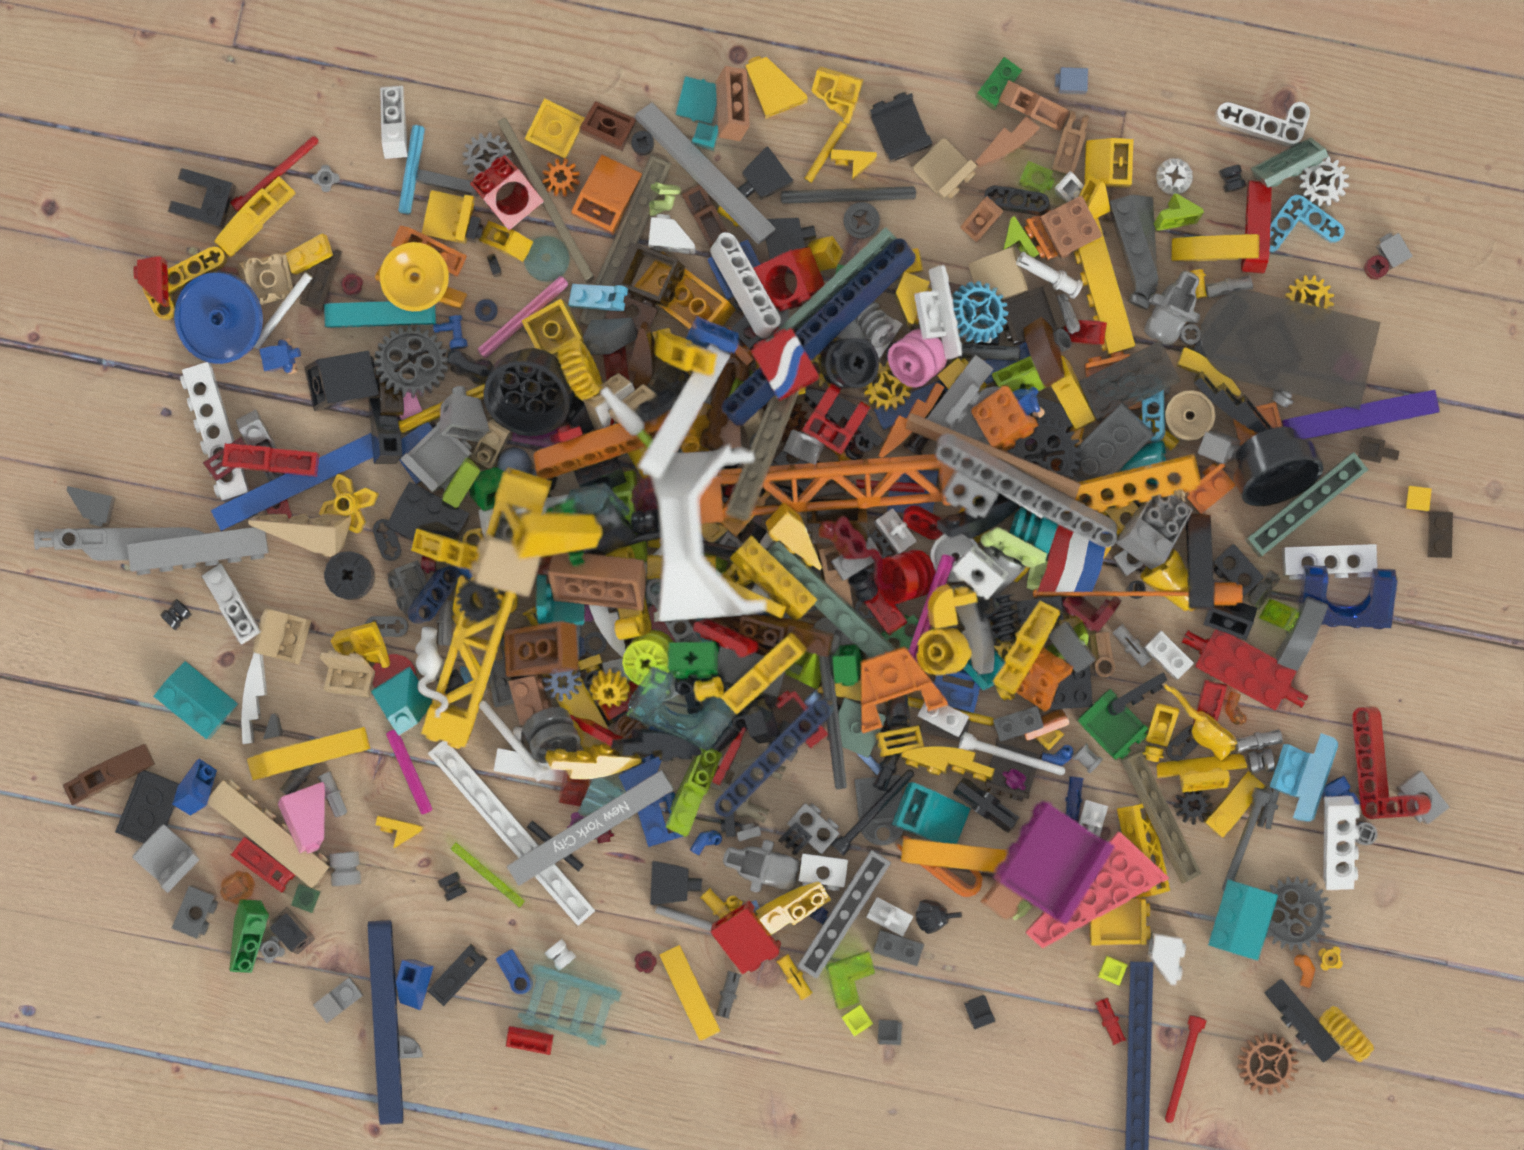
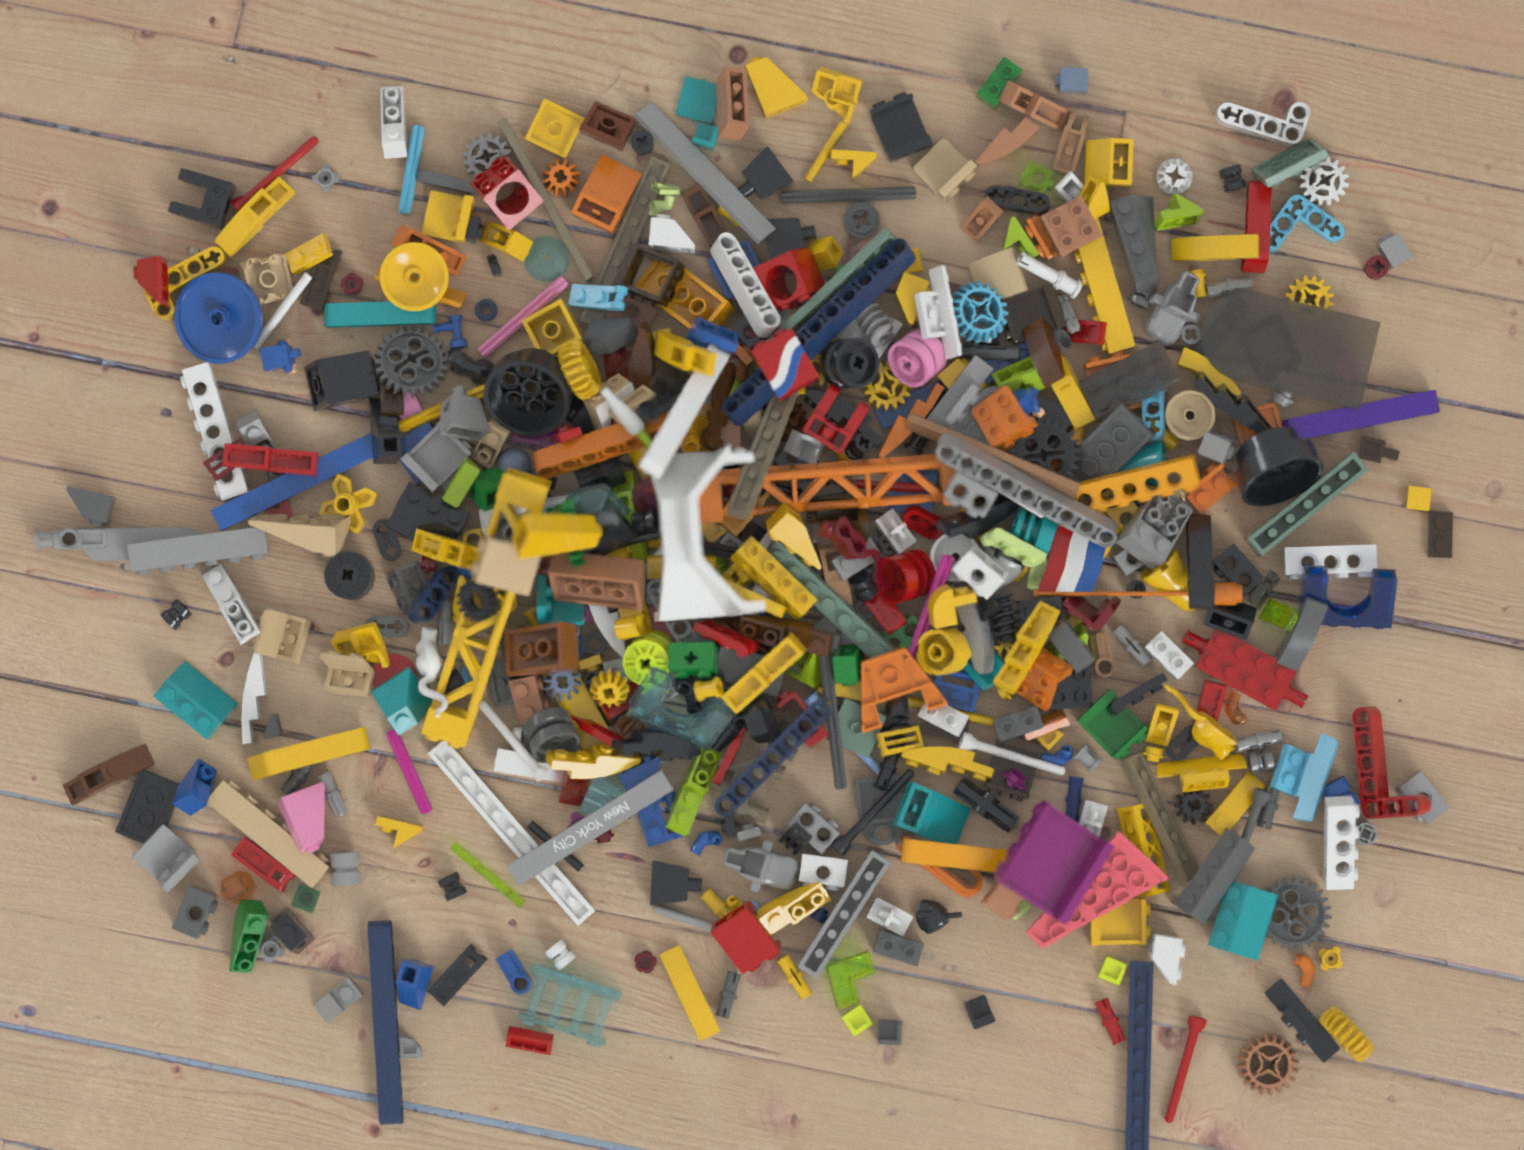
none -> dark grey wedge [1171,828,1255,924]

